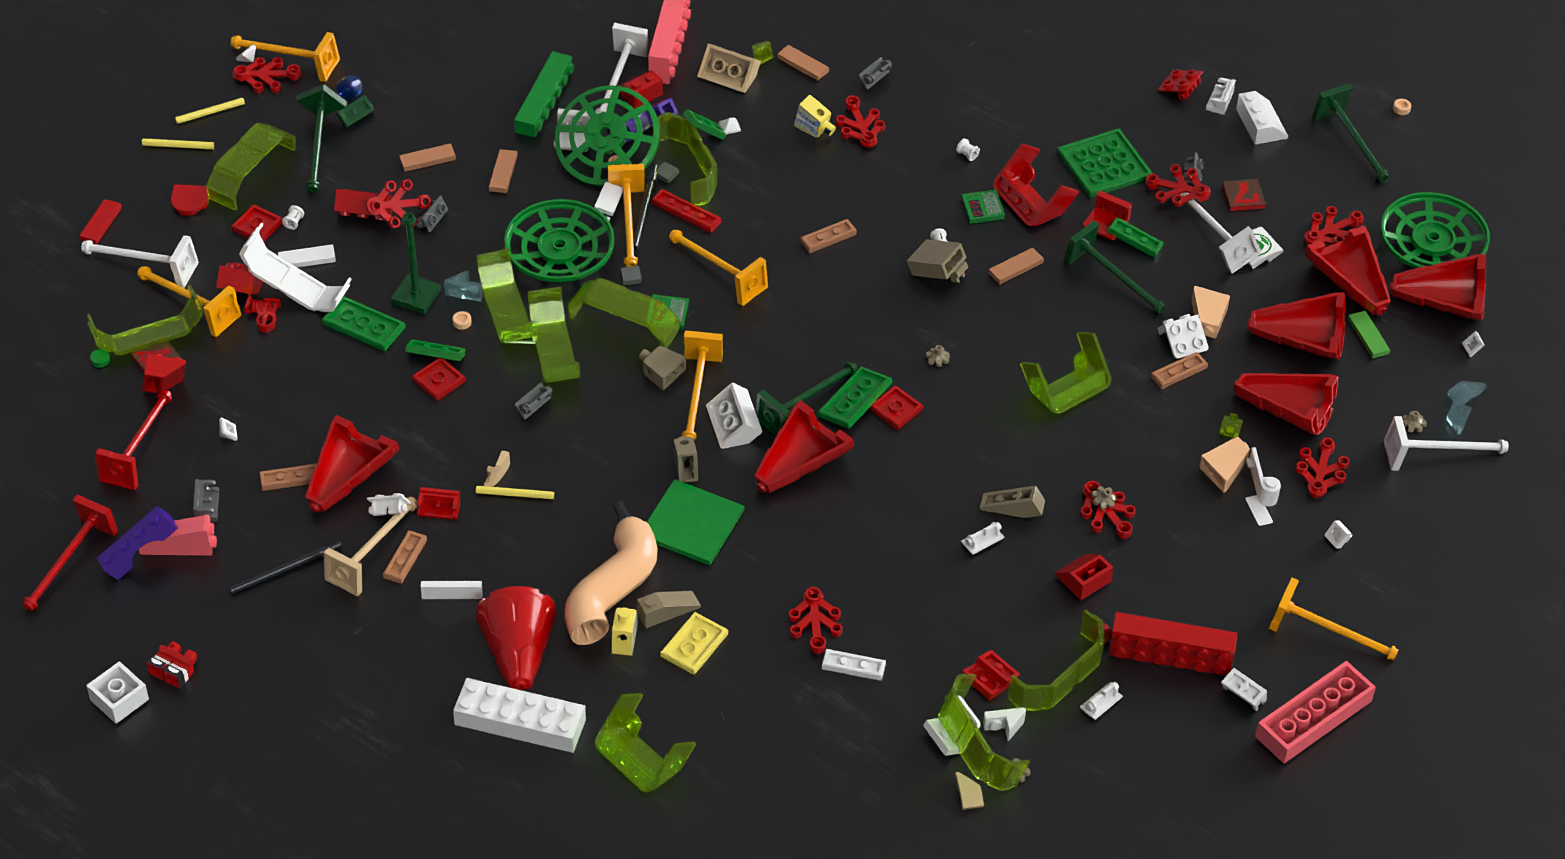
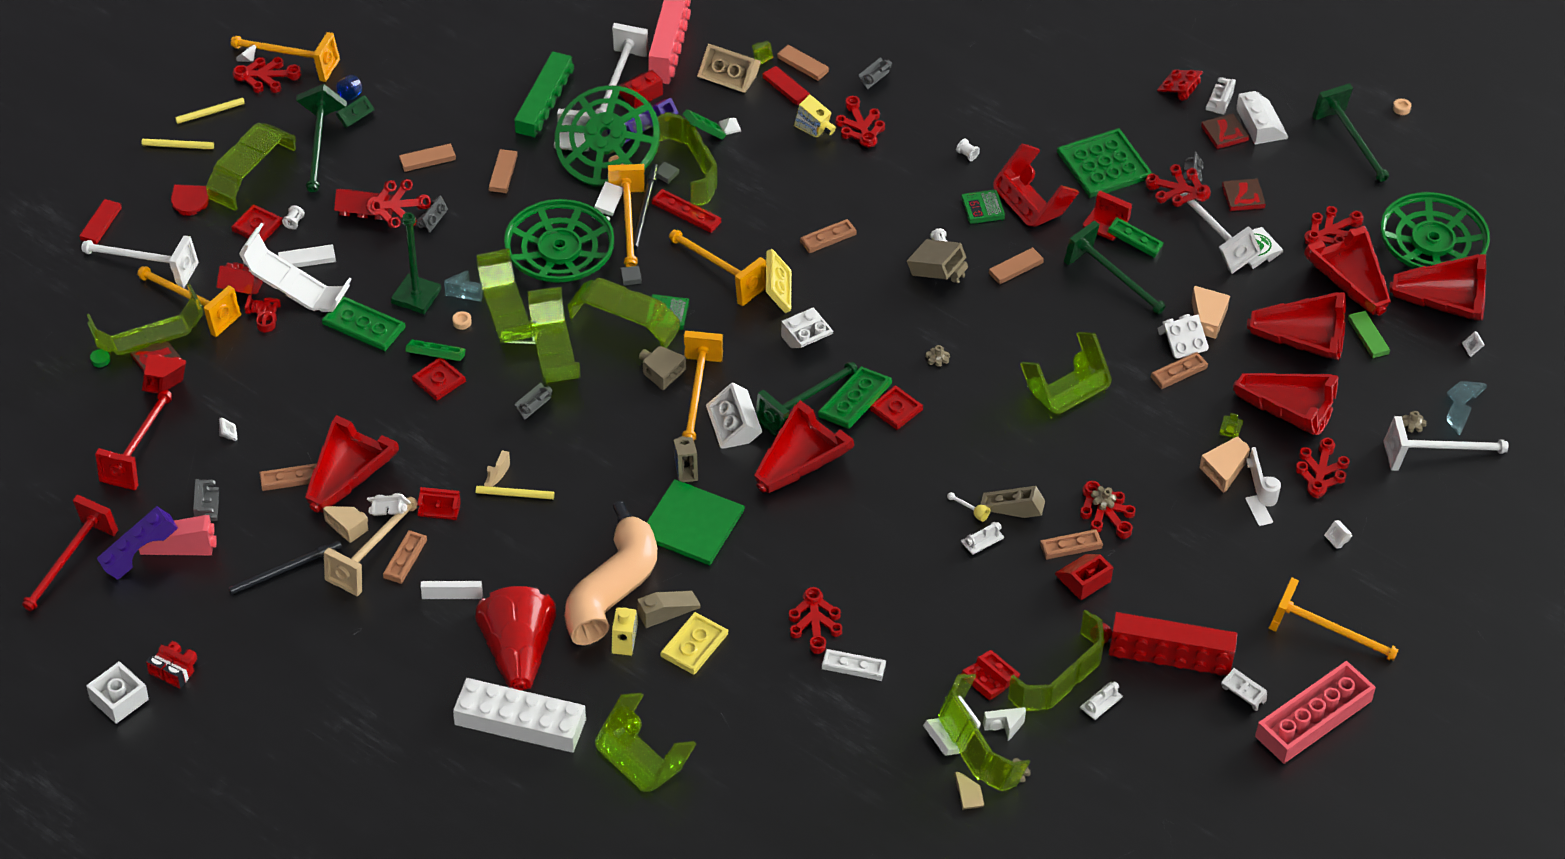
none -> tan slope [323,506,368,543]
none -> red tile [763,66,810,105]
none -> light yellow tile [766,249,791,313]
none -> white slope [781,307,833,348]
none -> light yellow hinge [947,492,990,522]
none -> nougat tile [1040,529,1103,560]
none -> tile [1201,113,1249,149]

